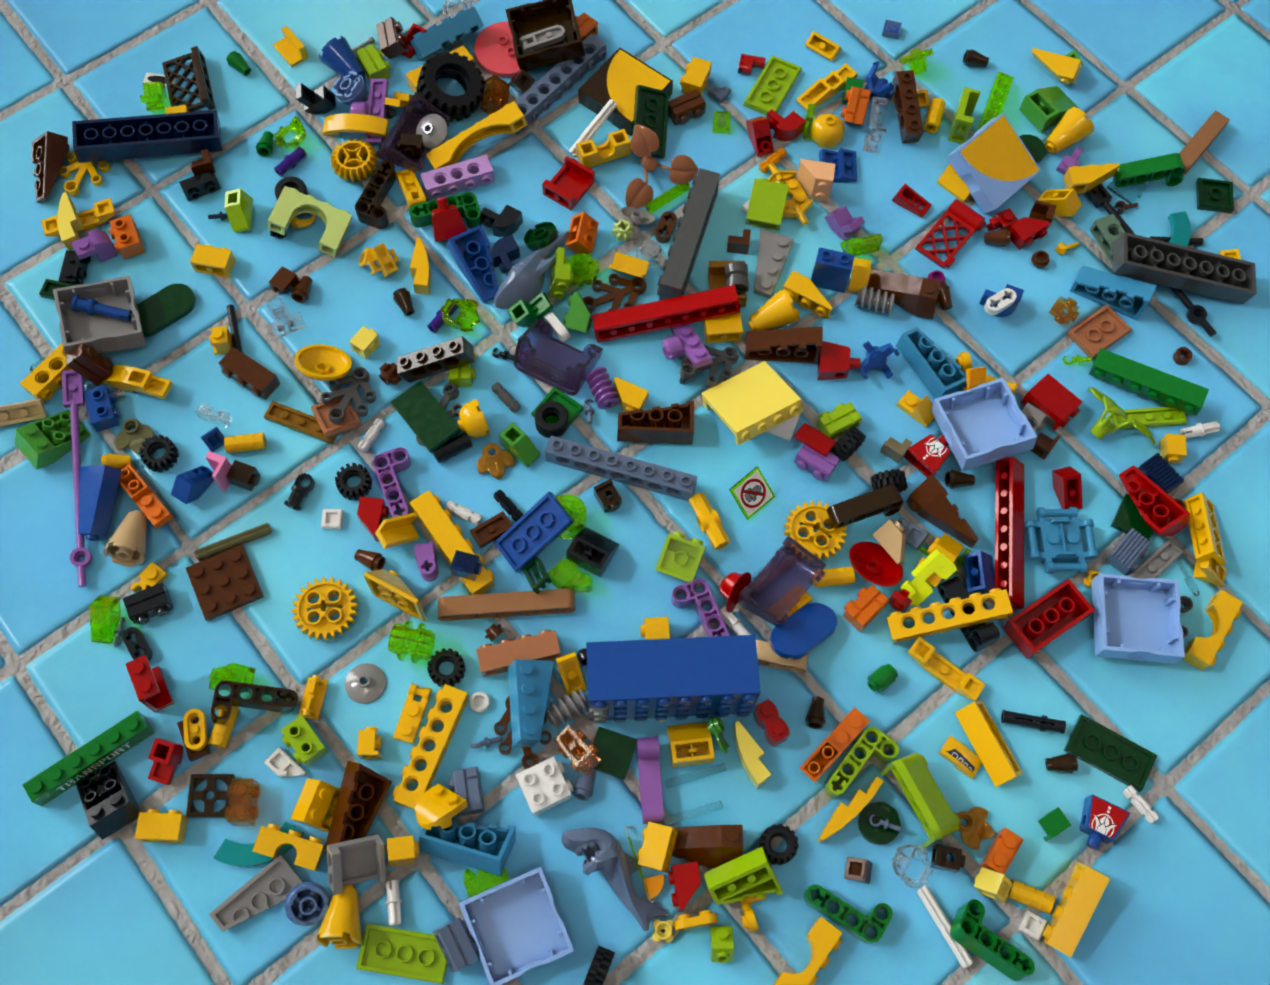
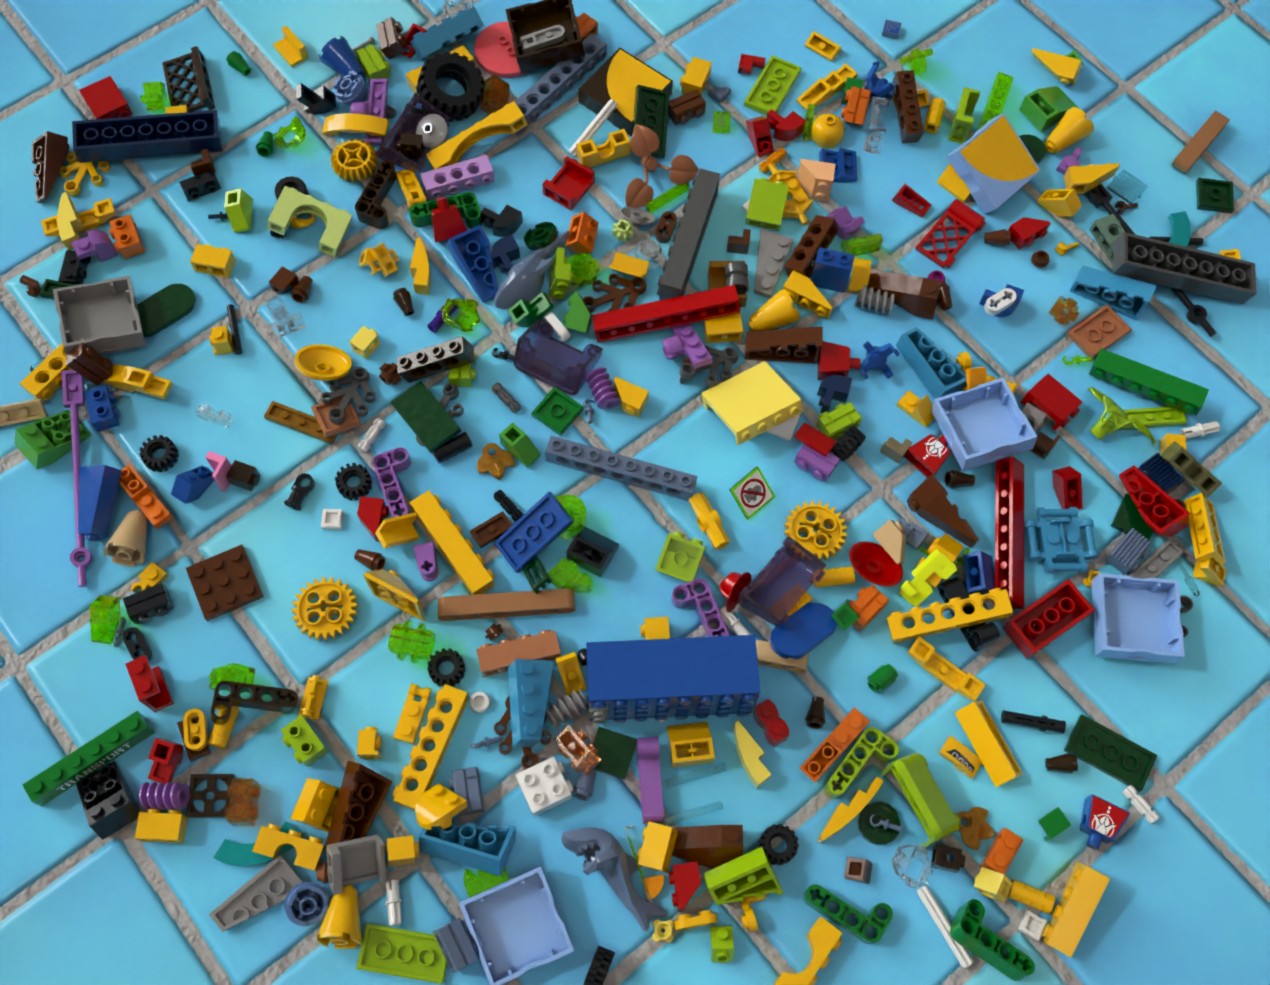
blue pin [71,295,132,322] -> none
yellow cone [101,453,132,469] -> none
olive plate [115,419,154,454] -> none
sticker [143,72,177,86] -> none
olive axle [194,523,272,561] -> none
blue slope [201,426,225,452] -> none
reddish brown brick [219,347,280,400] -> none
yellow axle [224,432,267,454] -> none
white tile [264,747,307,778] -> none
dark purple pin [274,147,306,177] -> none
light grey dish [345,663,386,704] -> none
yellow slope [384,92,418,107] -> none
white axle [446,501,482,525] -> none
clear blue brick [450,550,483,581] -> none
yellow cylinder [457,399,490,438] -> none
dark brown brick [508,69,536,93] -> none
black tyre [534,401,569,438] -> none
dark brown brick [594,479,622,513] -> none
reddish brown wedge [617,401,694,444] -> none
bright green plate [707,716,730,754] -> none
dark brown beam [826,484,904,529] -> none
black tyre [871,469,908,493] -> none
red plate [888,588,912,613] -> none
dark brown cone [963,49,989,67] -> none
red plate [986,208,1018,231] -> none
reddish brown panel [1029,200,1056,223] -> none
green beam [1113,153,1185,187] -> none
reddish brown bush [1173,347,1193,365] -> none
yellow arch [1183,589,1243,671] -> none
none -> reddish brown arm [20,275,40,297]
none -> red panel [79,76,133,119]
none -> medium lavender piece [139,782,190,810]
none -> nougat plate [316,861,329,884]
none -> reddish brown brick [785,215,838,279]
none -> dark blue brick [817,375,852,413]
none -> green panel [831,599,860,631]
none -> olive arch [1161,441,1222,497]

